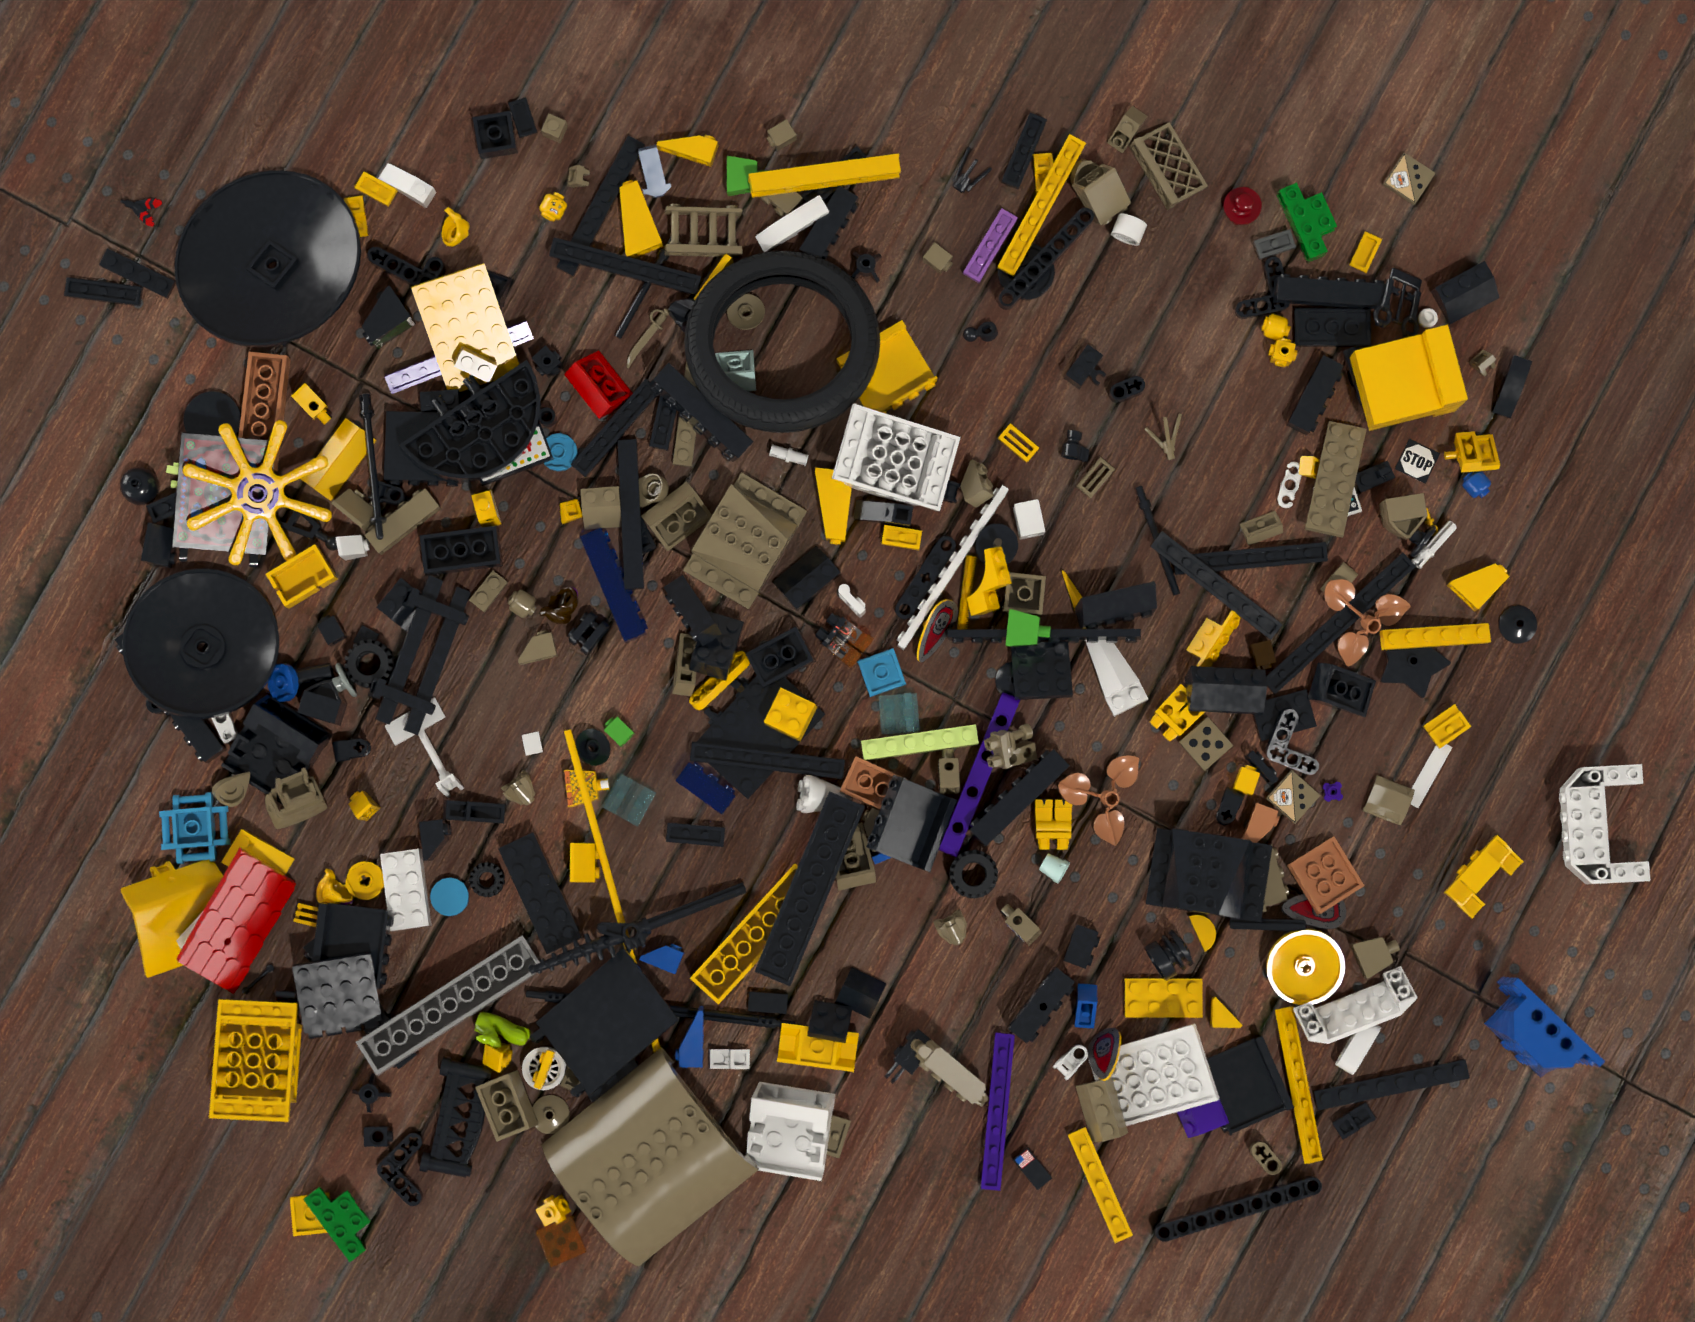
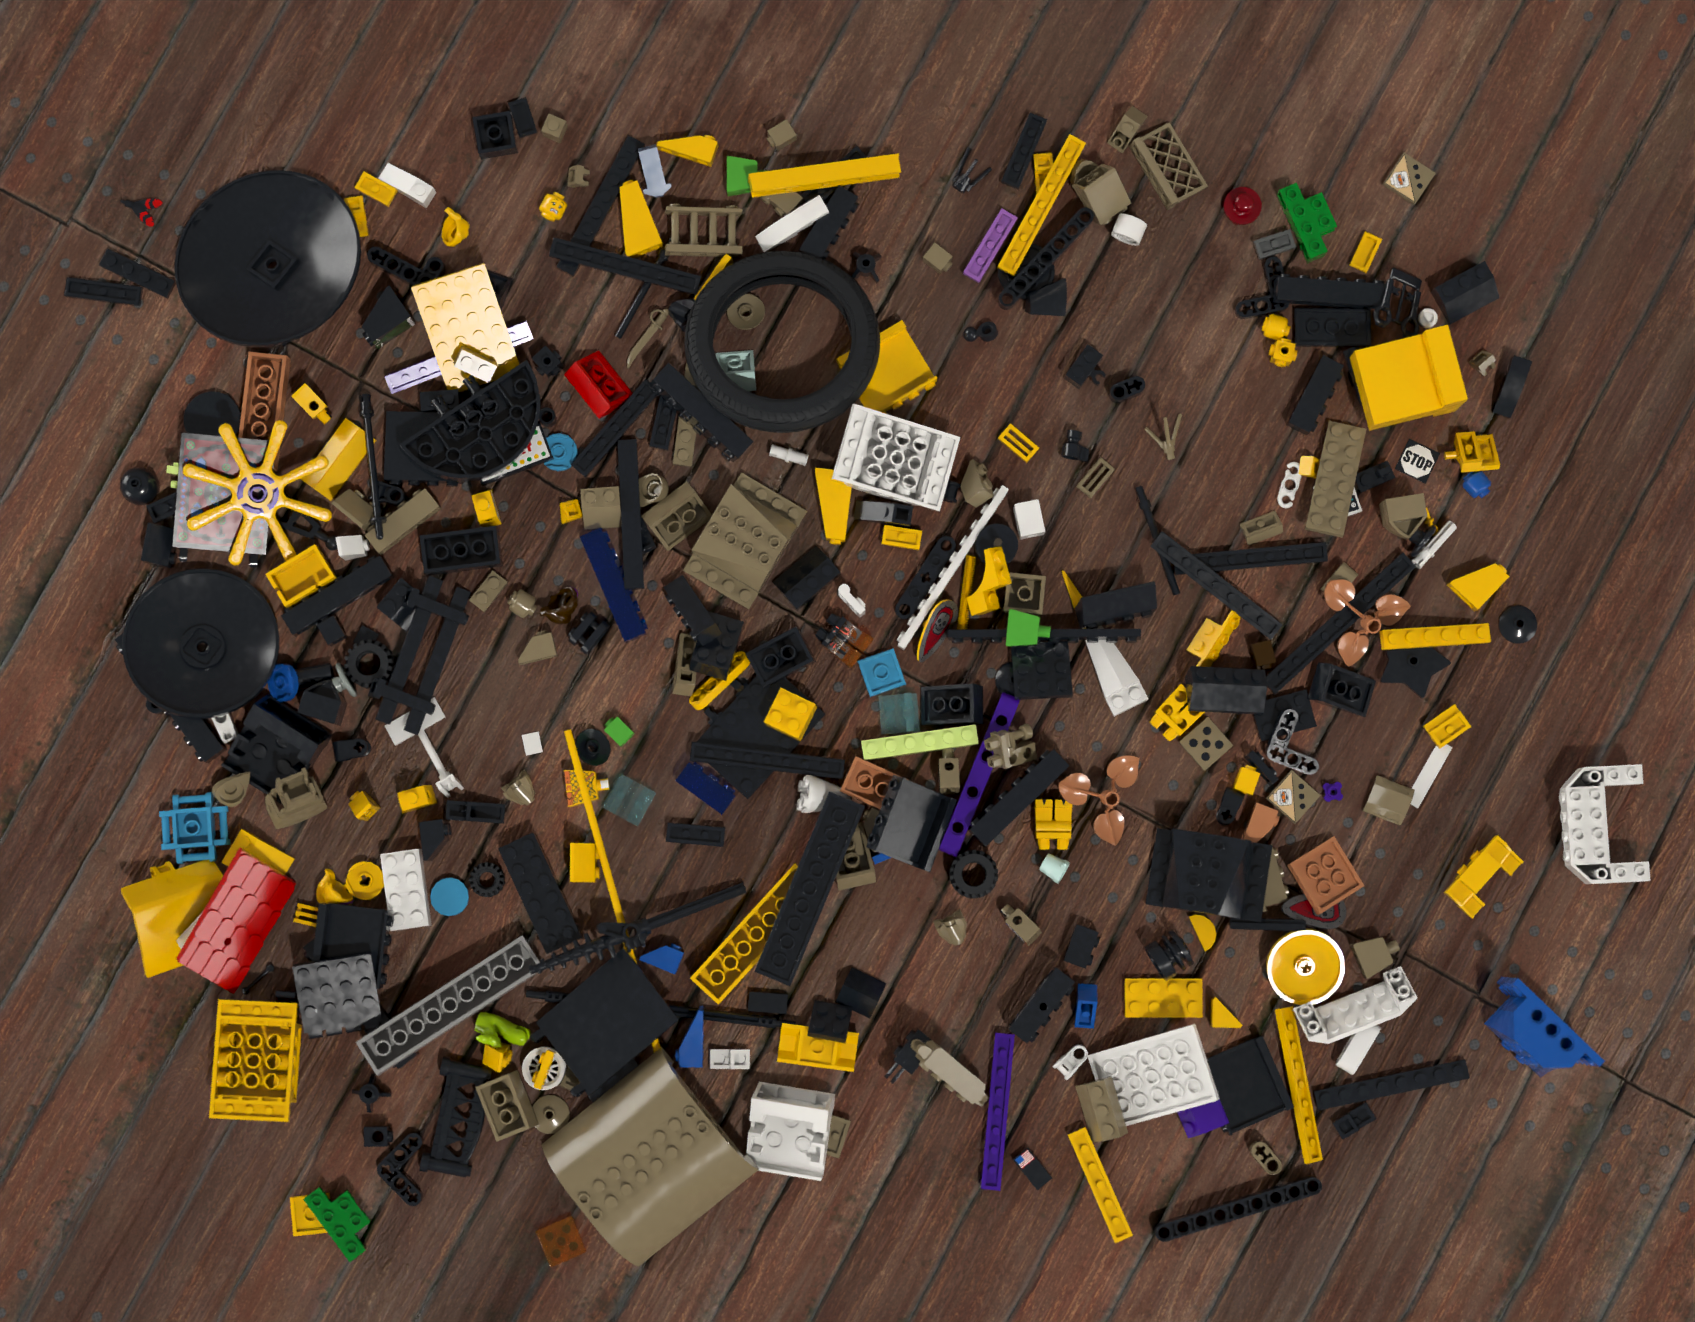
yellow brick [536,1194,571,1226] -> none
shield [1087,1028,1121,1081] -> none
none -> black brick [281,555,394,636]
none -> yellow torso [397,785,437,814]
none -> black slope [921,683,983,725]
none -> black slope [1025,278,1067,316]

